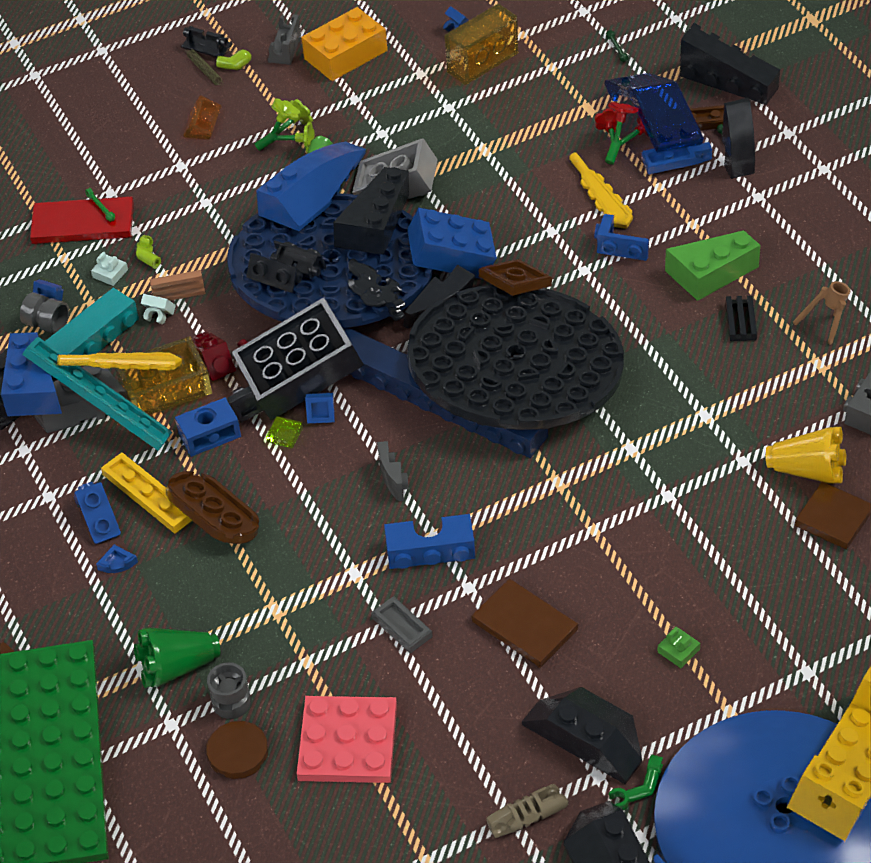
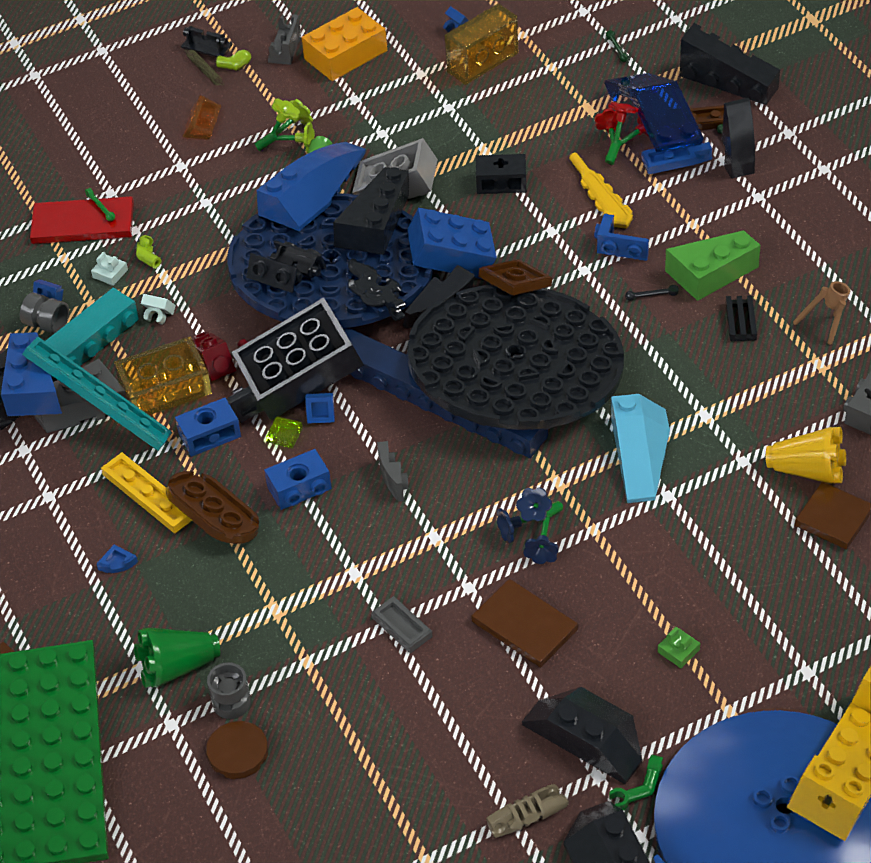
yellow sword [57,352,182,370] -> none
blue bracket [74,482,121,544] -> none
nougat tile [150,270,205,301] -> none
coral plate [297,696,397,783] -> none
blue arch [384,514,475,569] -> none
none -> blue brick [264,449,332,510]
none -> black brick [476,154,527,194]
none -> dark blue plant [497,487,563,564]
none -> medium azure wedge [611,394,670,503]
none -> black hinge [625,285,679,301]

